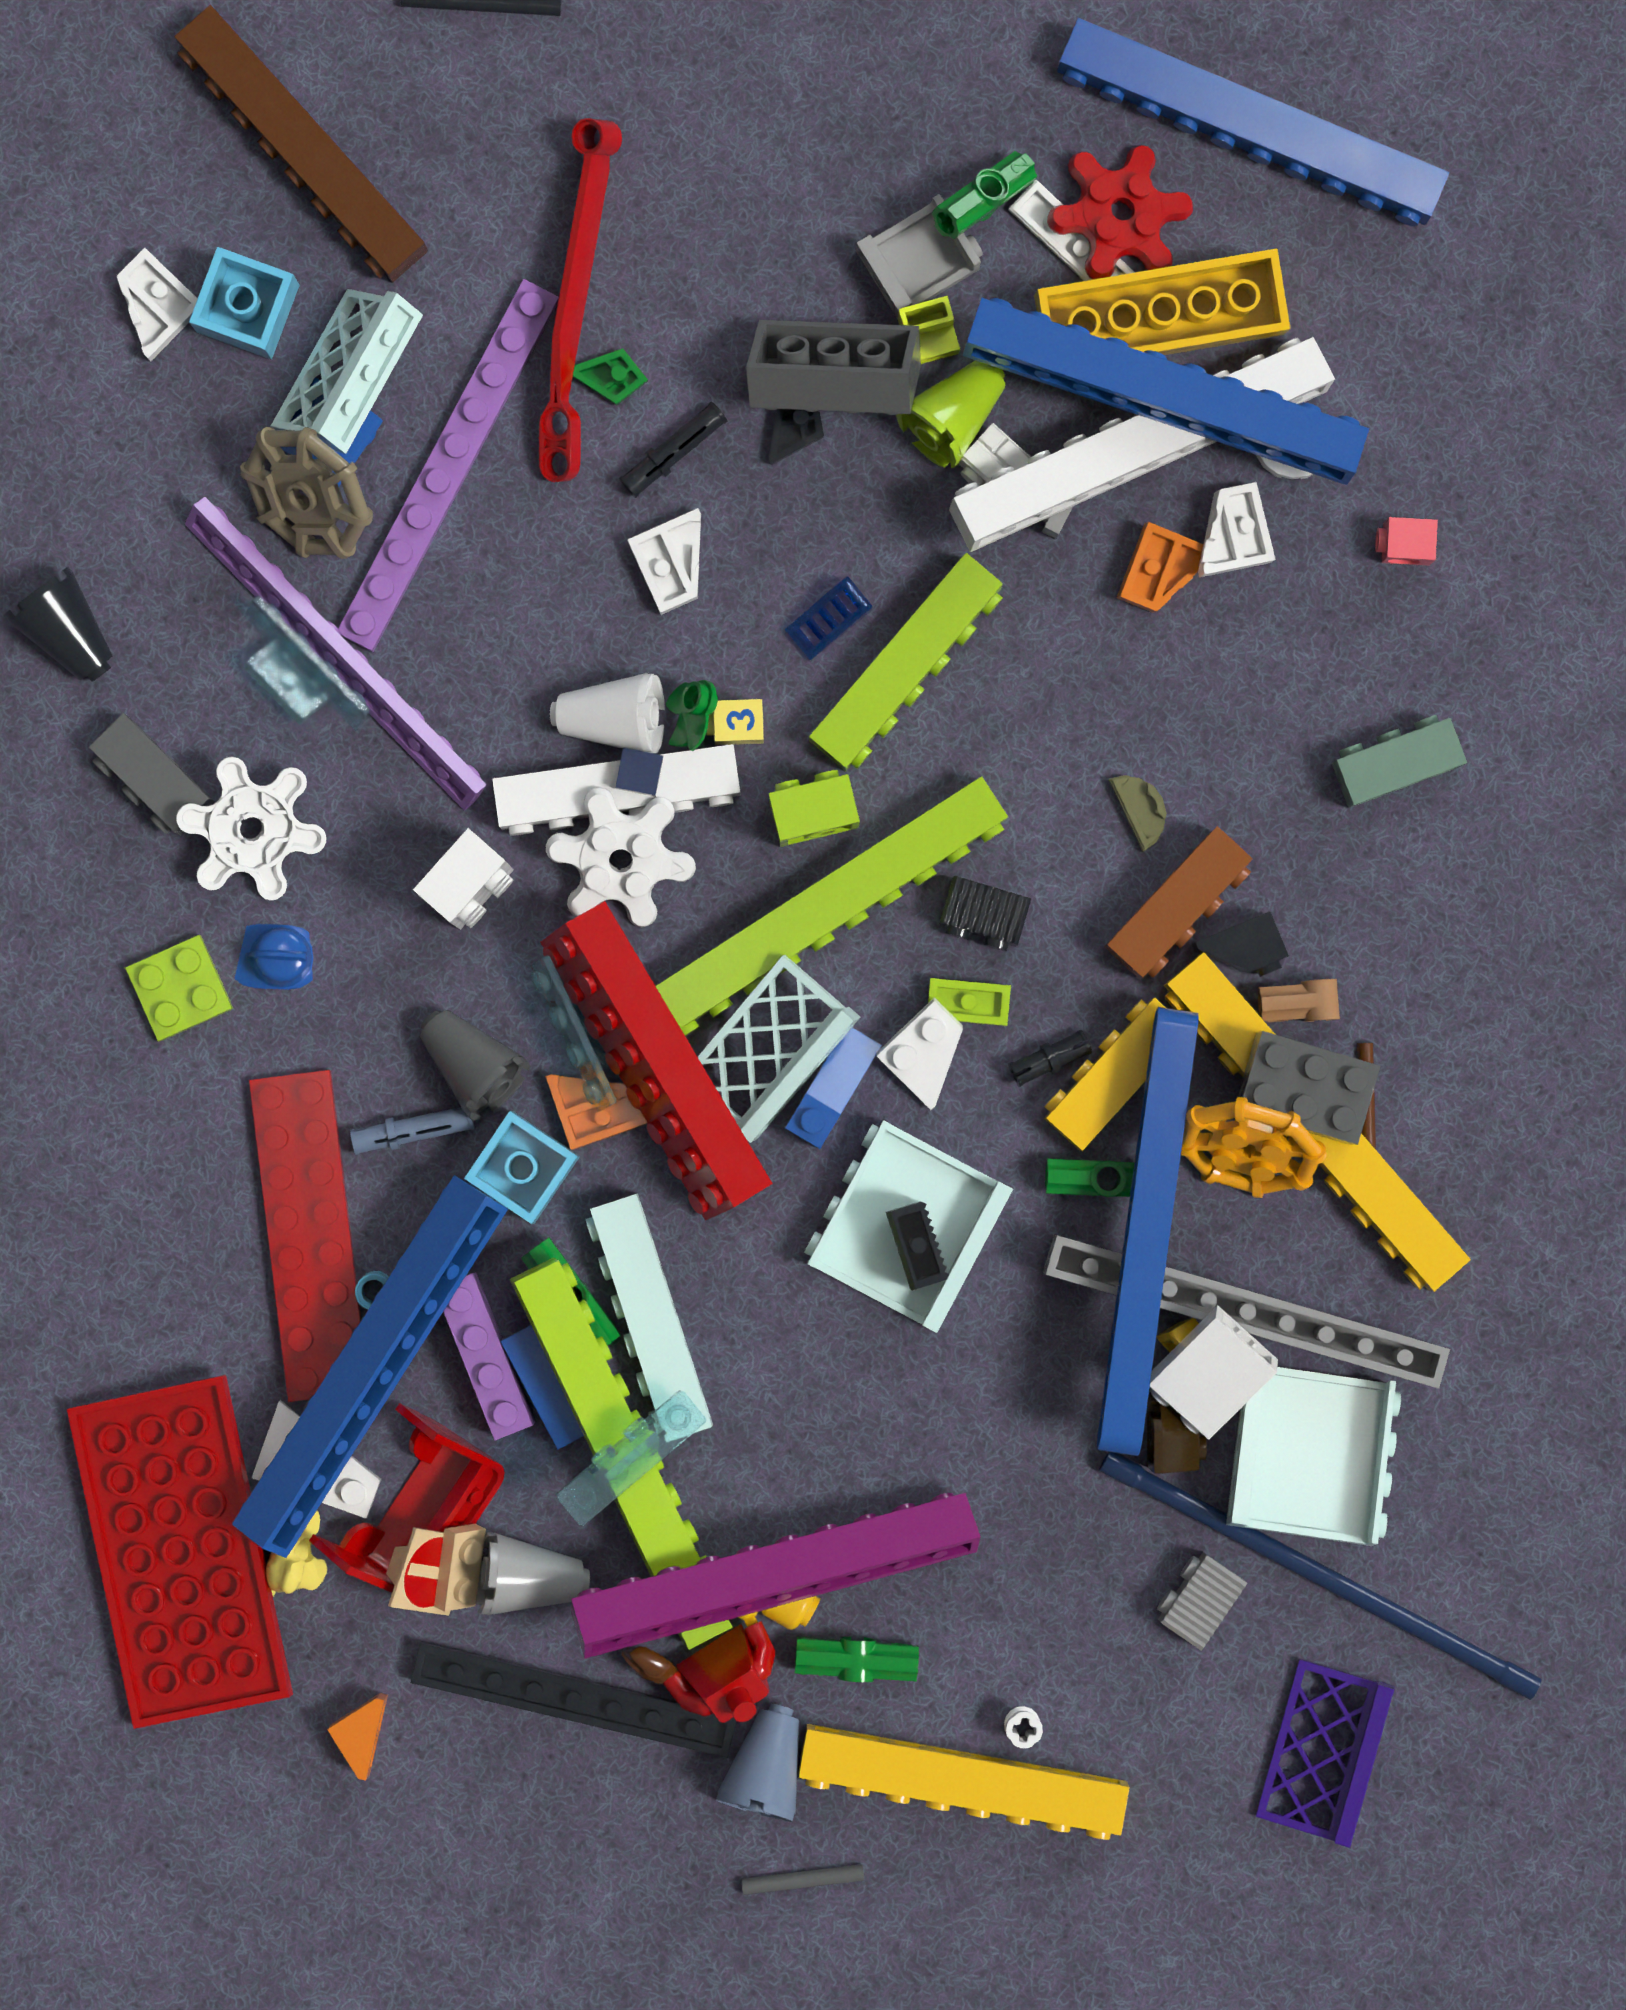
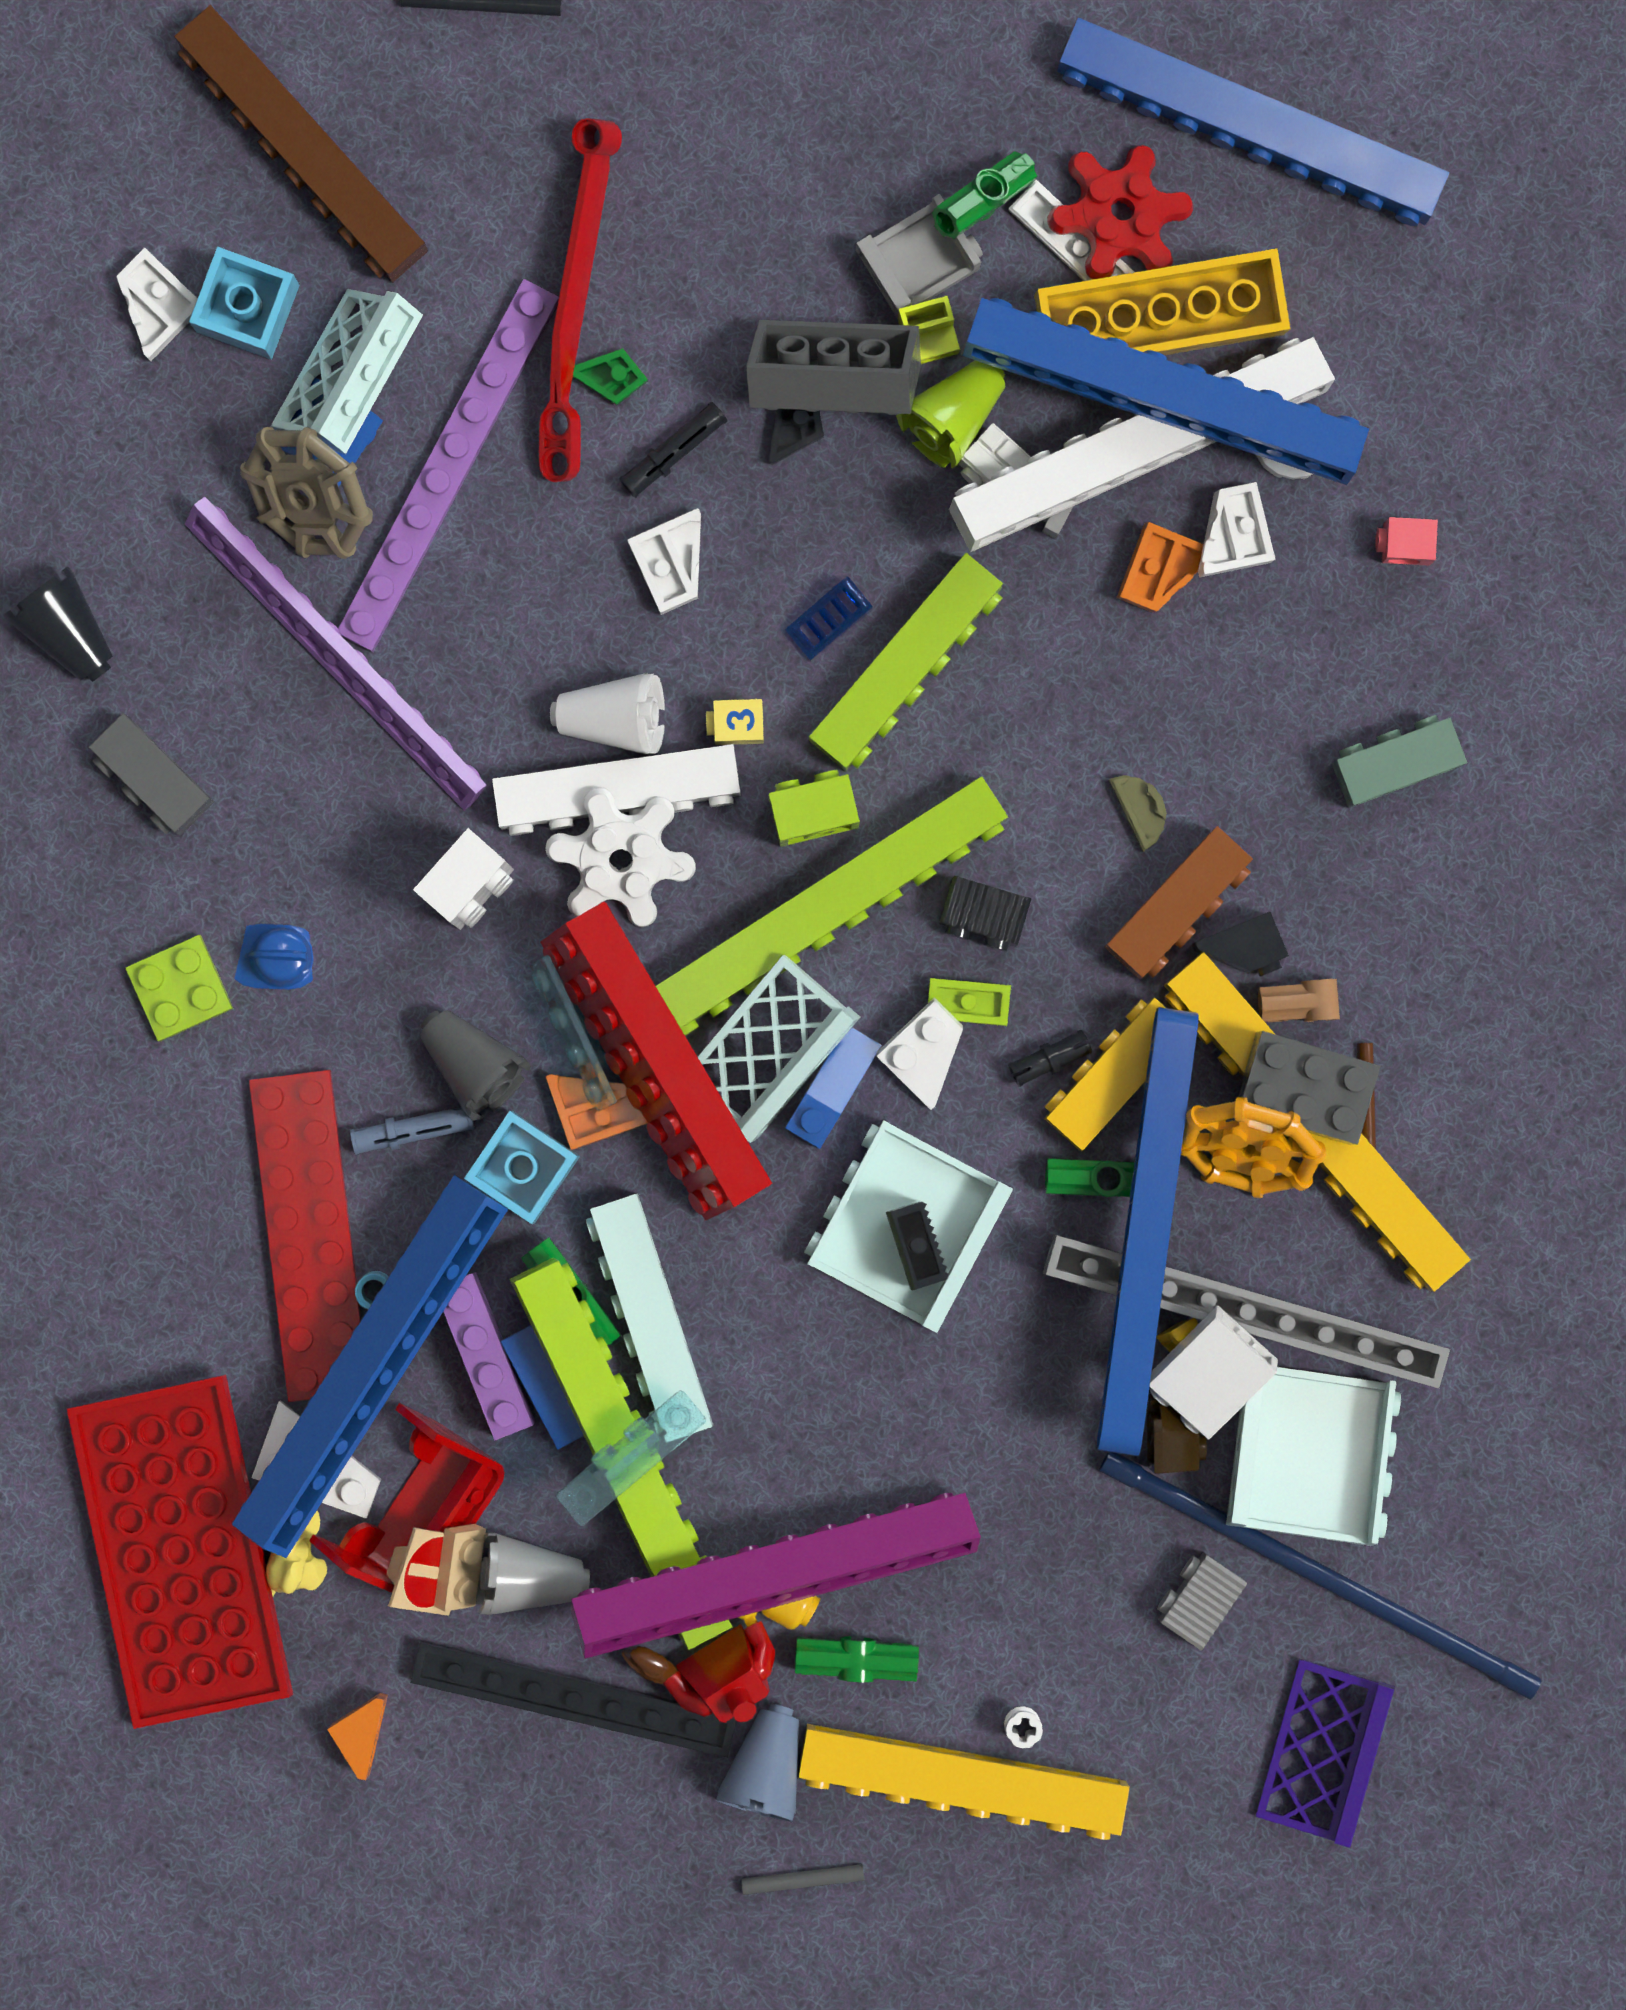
white plate [176,757,326,900] -> none
clear light blue bracket [244,596,370,731] -> none
dark blue tile [615,748,664,797] -> none
green plate [666,680,718,751] -> none

